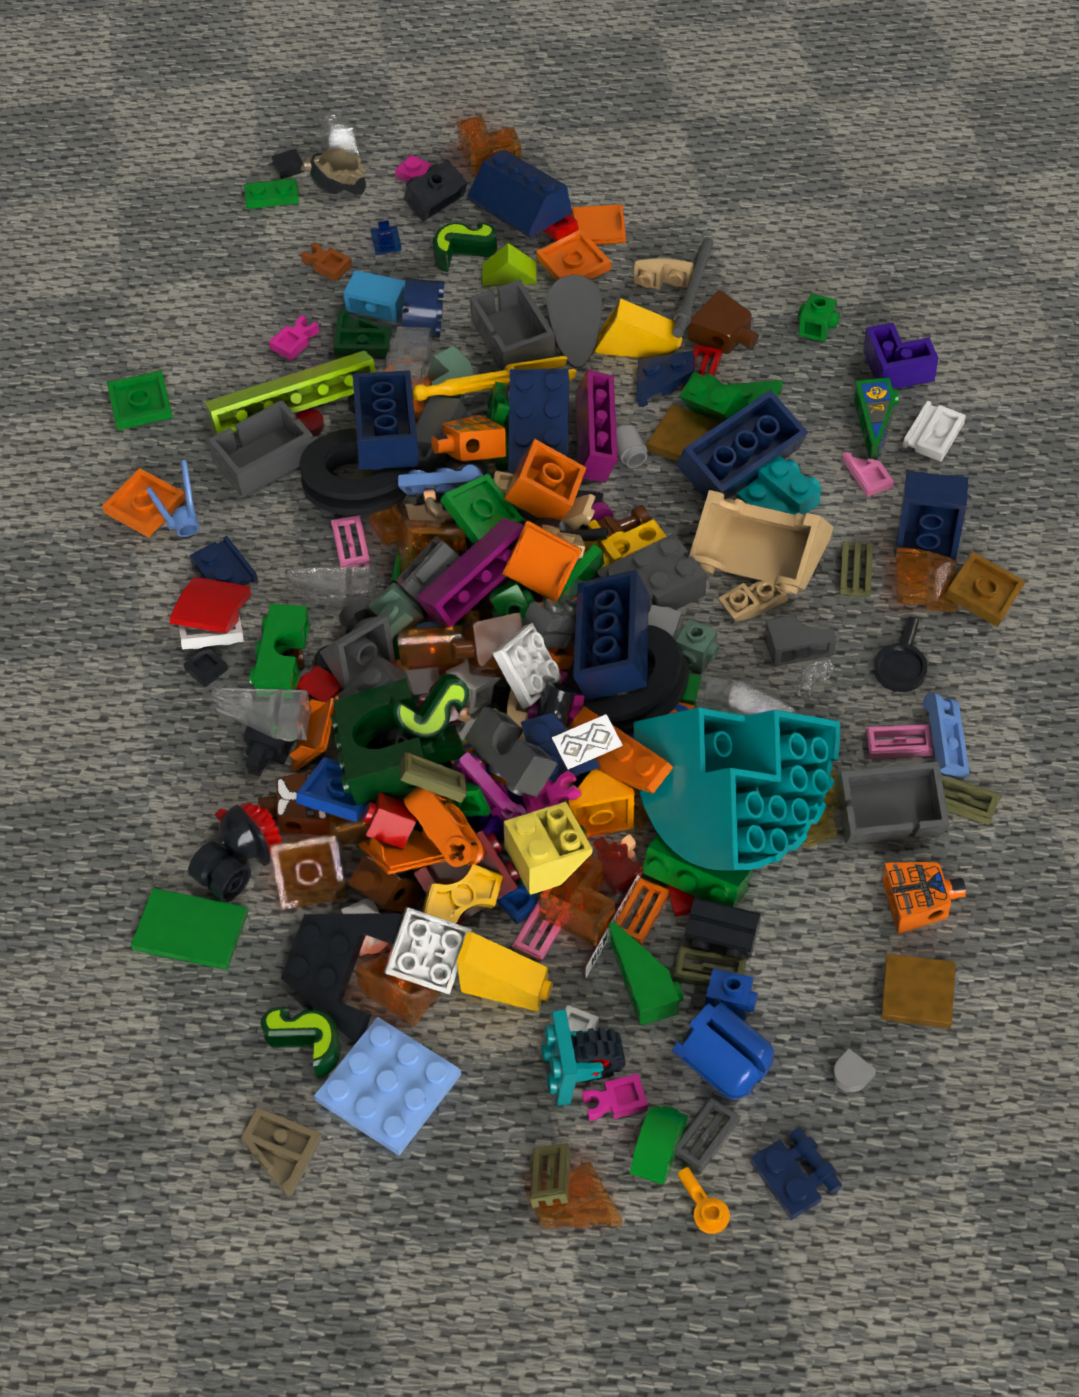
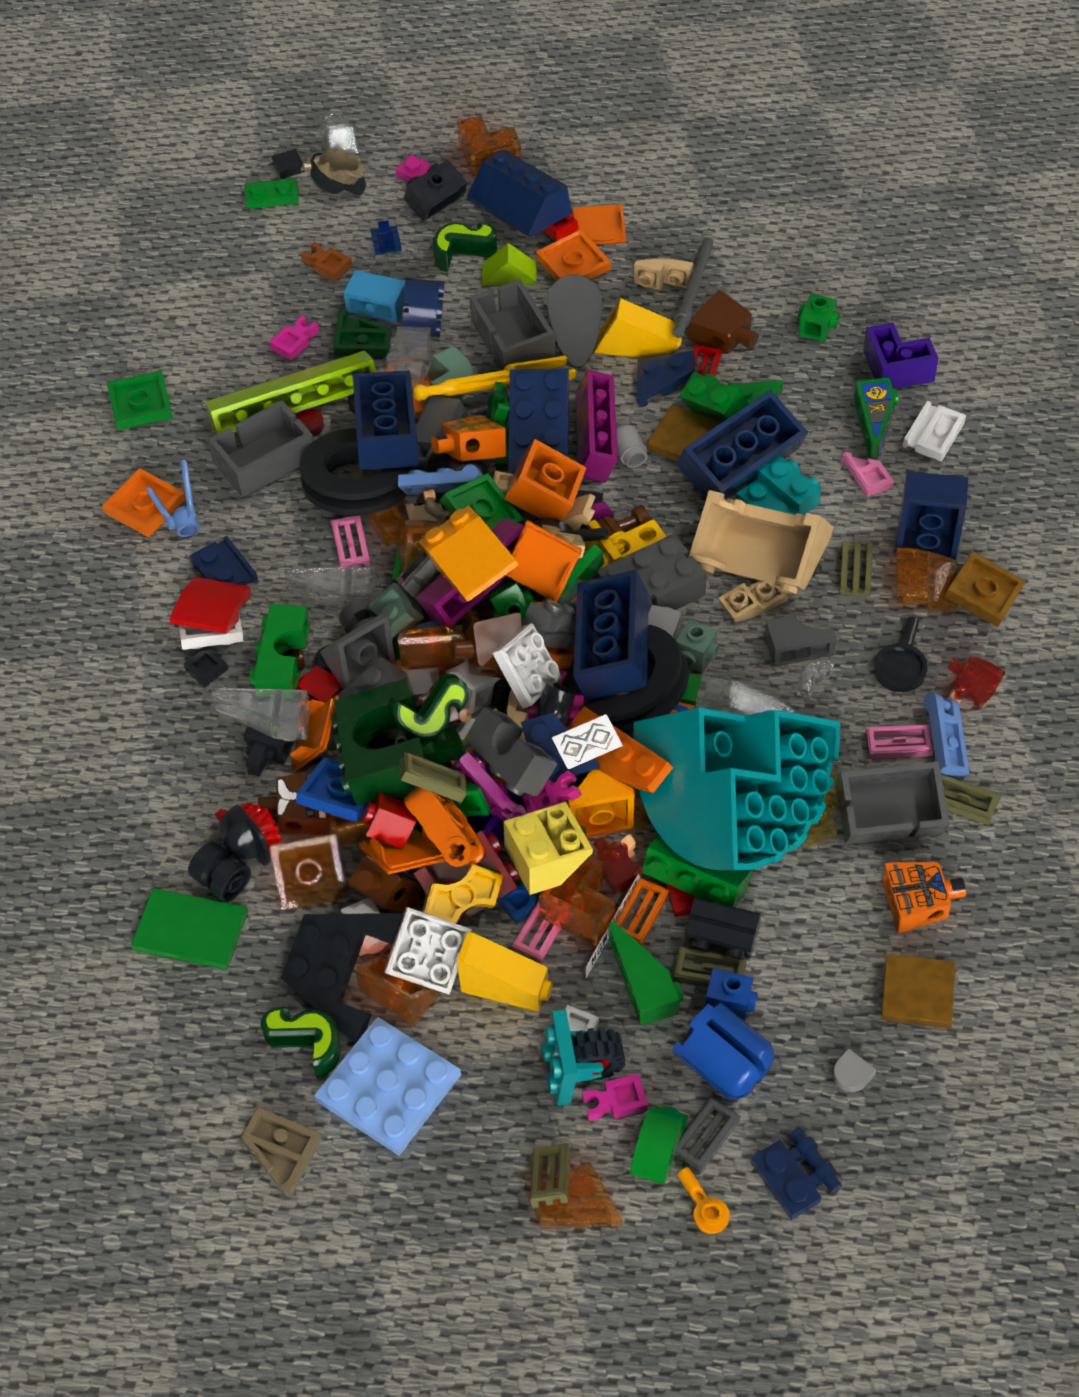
none -> light orange slope [418,505,519,602]
none -> clear red piece [947,656,1006,708]

